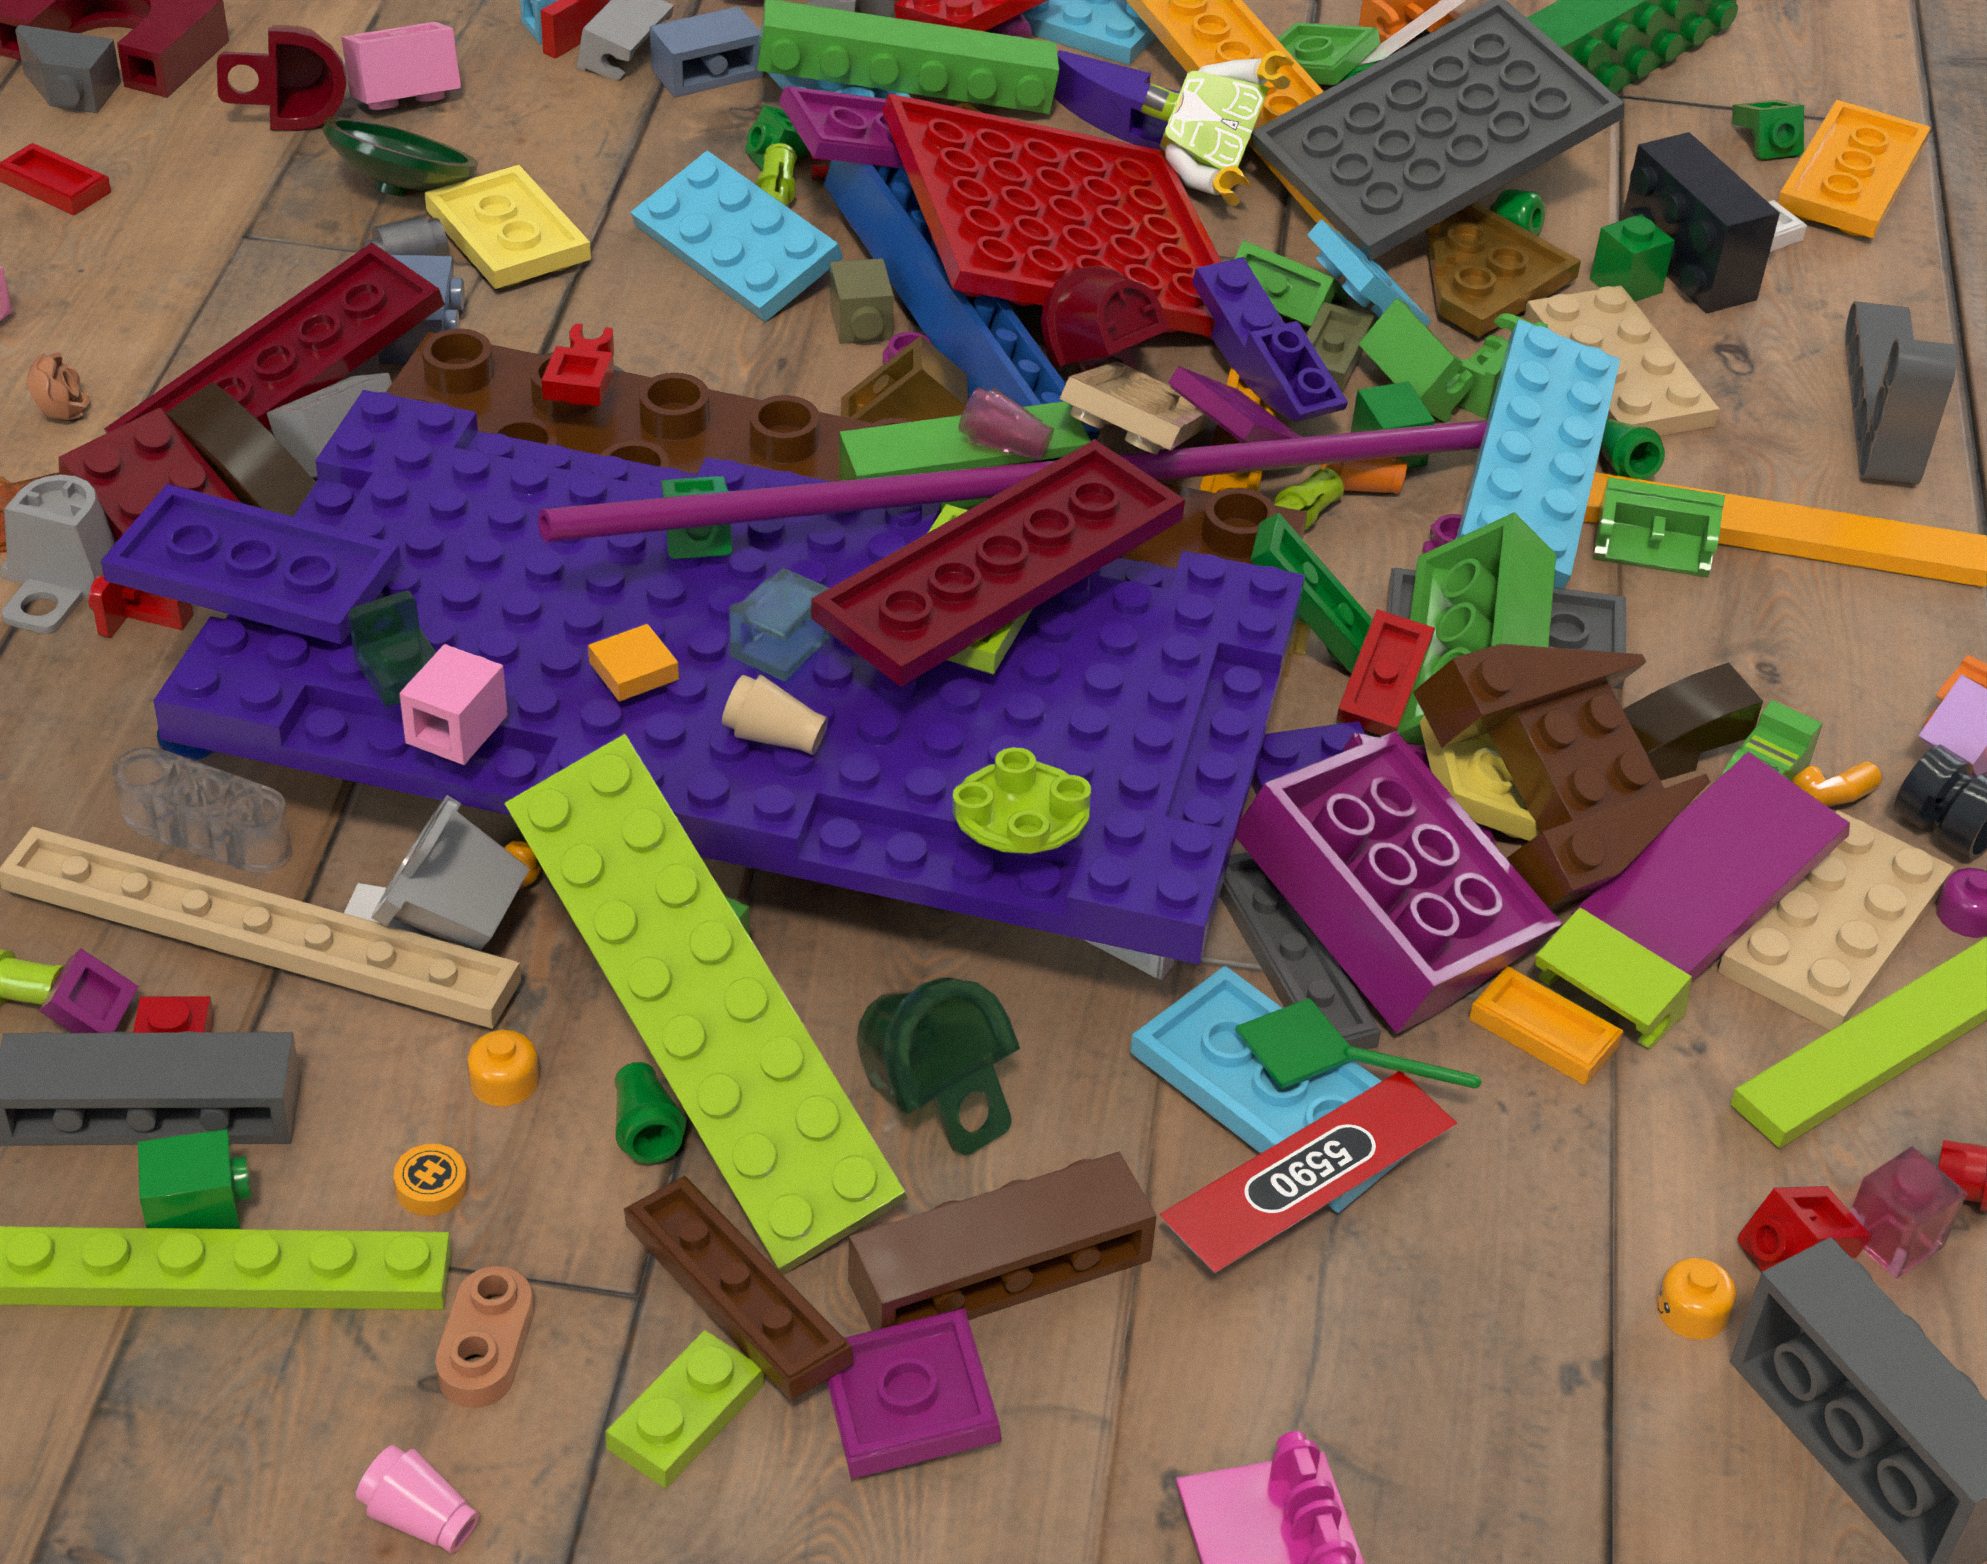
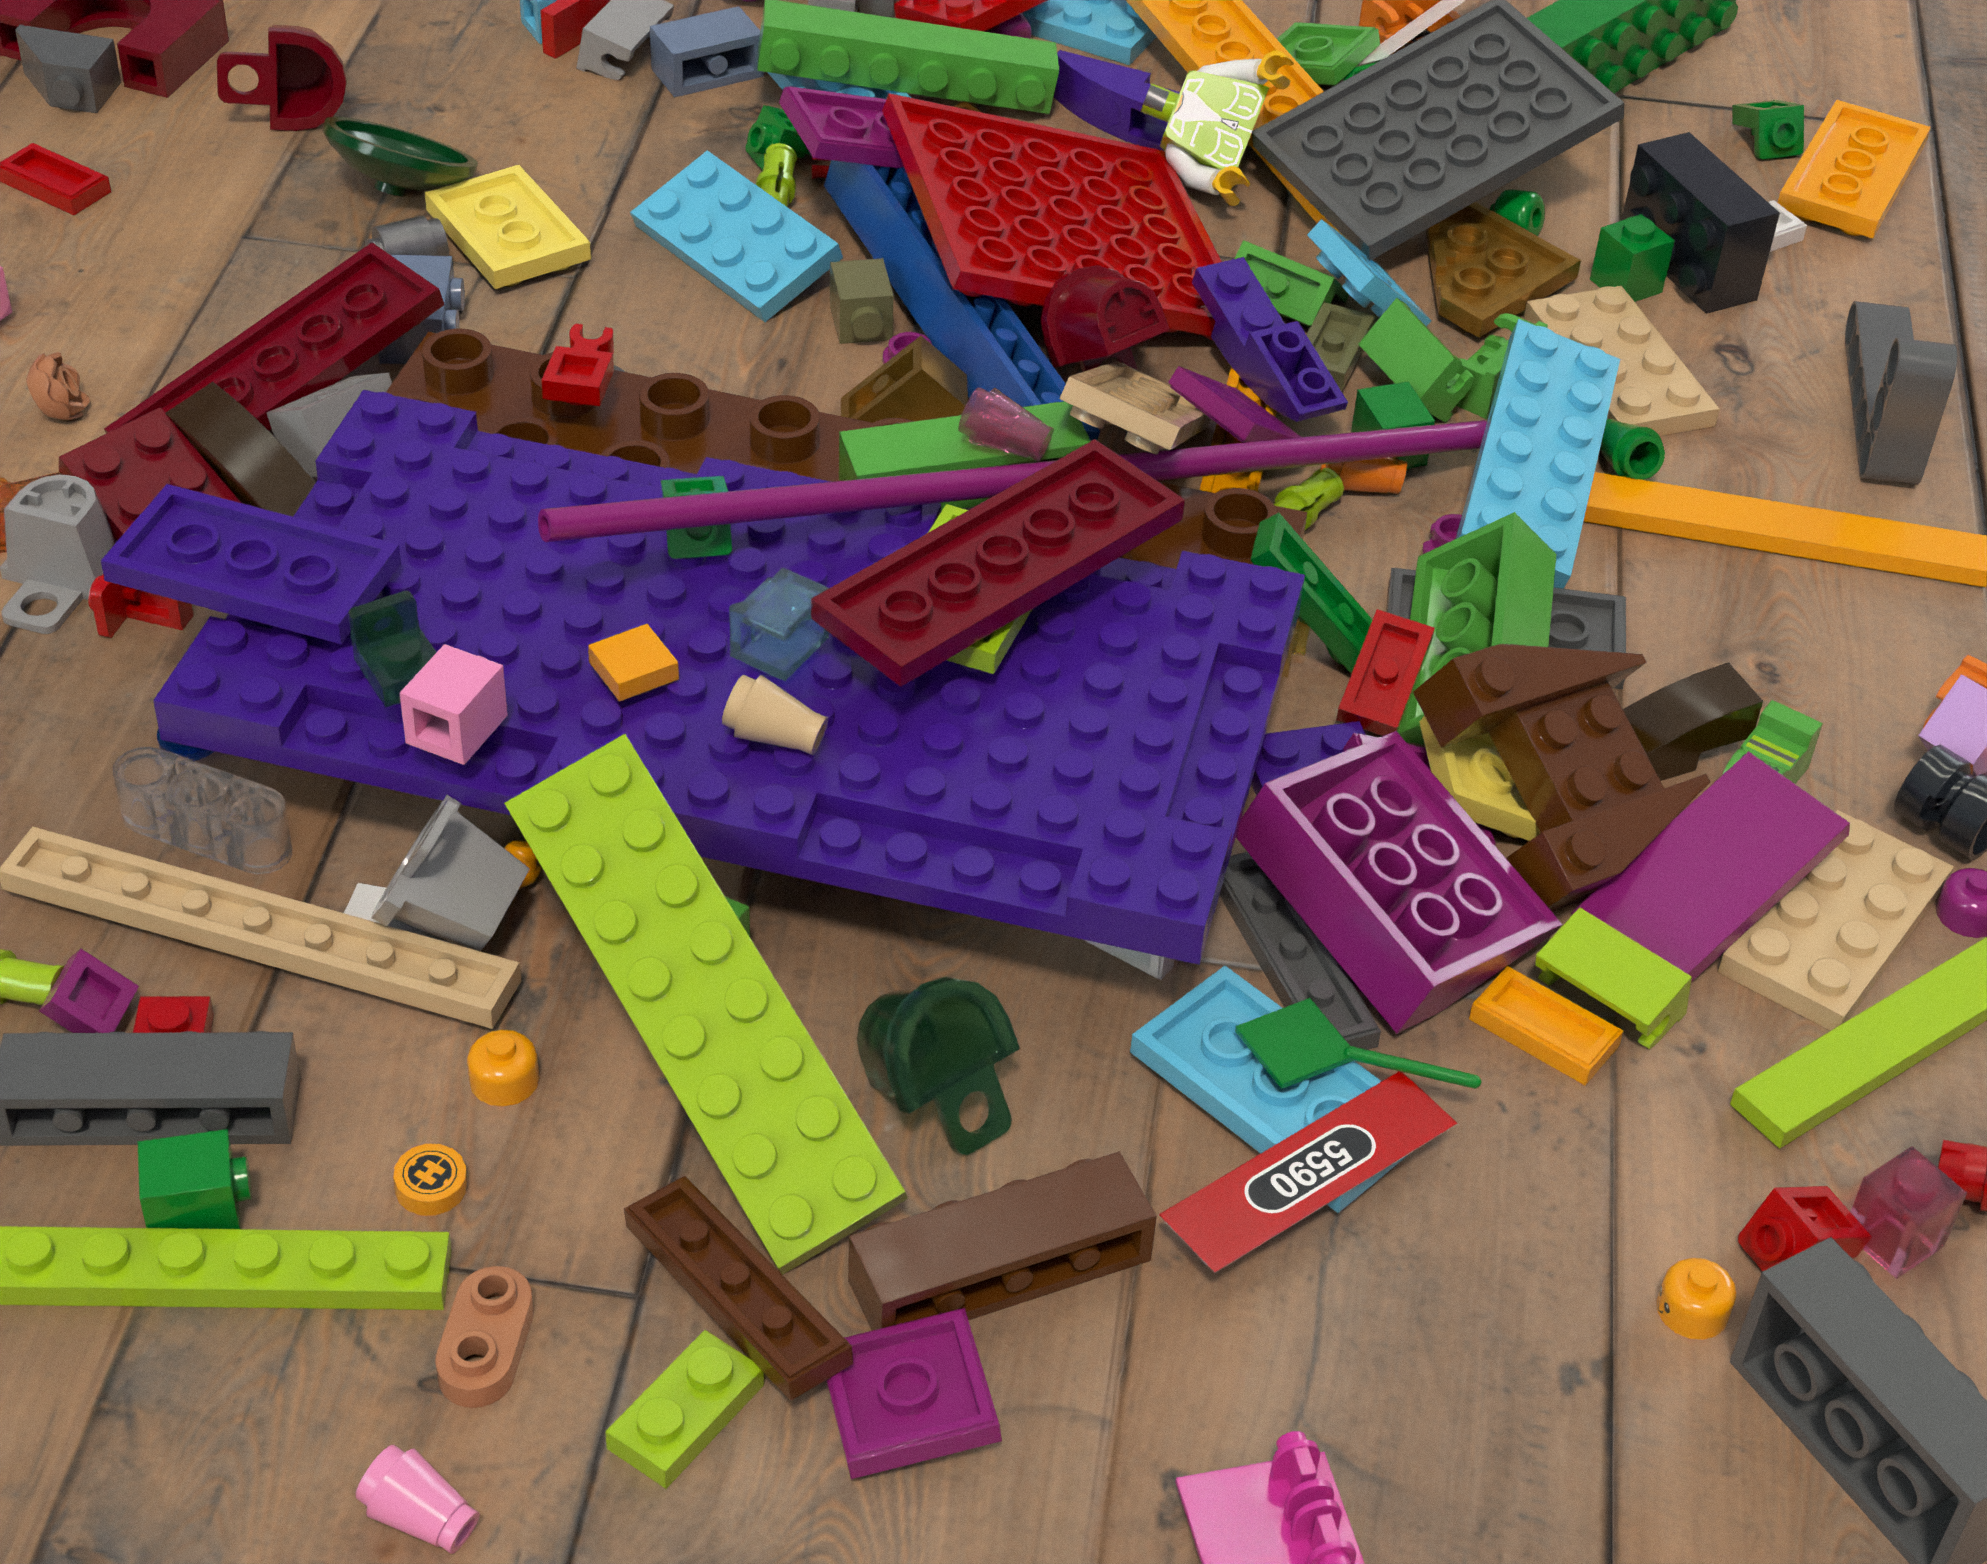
bright pink brick [341,22,461,110] -> none
green cone [614,1062,686,1164] -> none
lime dish [952,747,1091,854] -> none
bright green hinge [1593,477,1725,578] -> none
light orange arm [1791,761,1882,807] -> none

